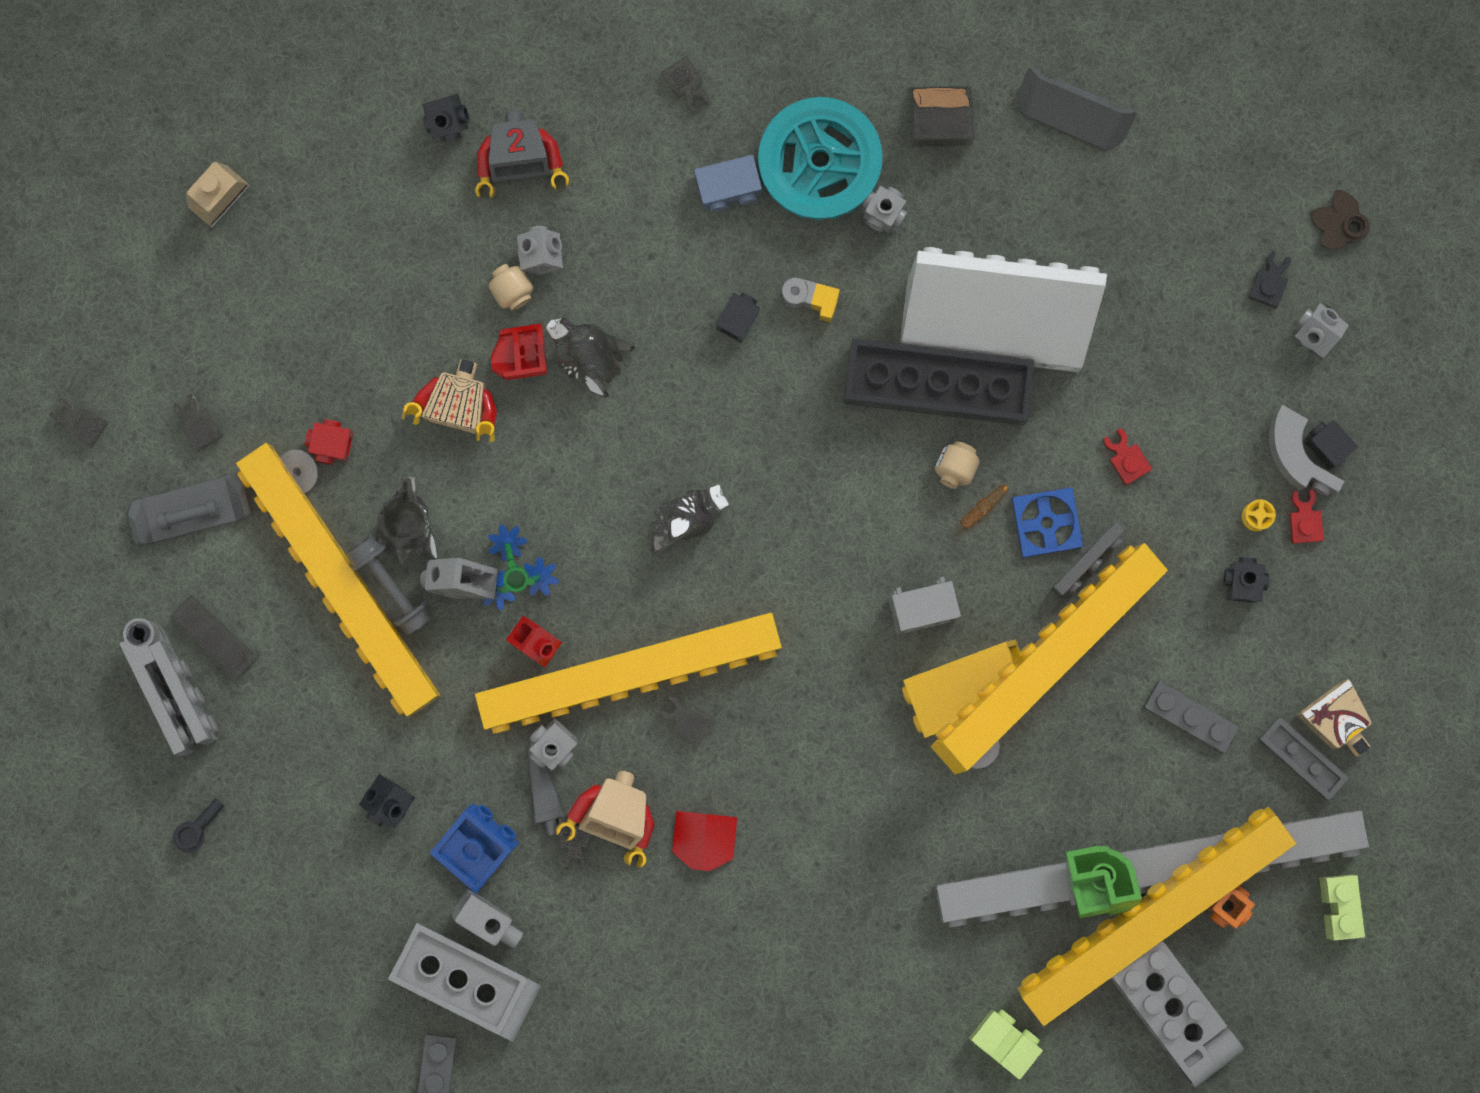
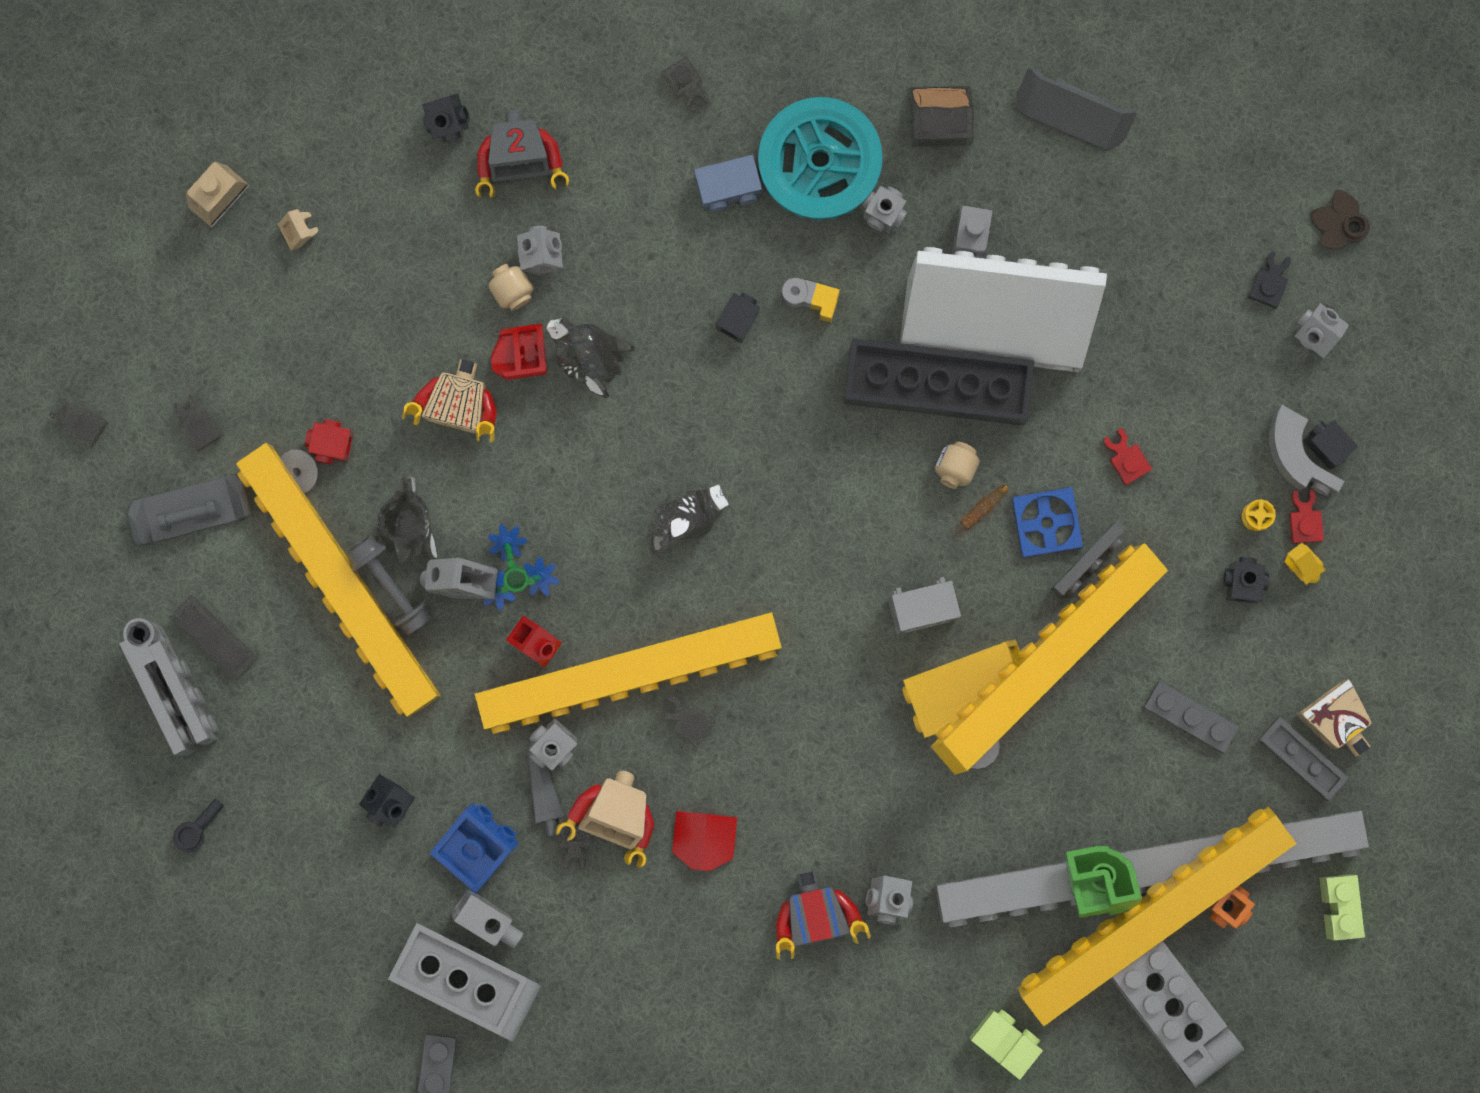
none -> tan tile [278,209,319,251]
none -> torso [775,871,871,960]
none -> light grey brick [866,876,913,924]
none -> light grey torso [952,206,992,259]
none -> yellow piece [1284,543,1325,585]

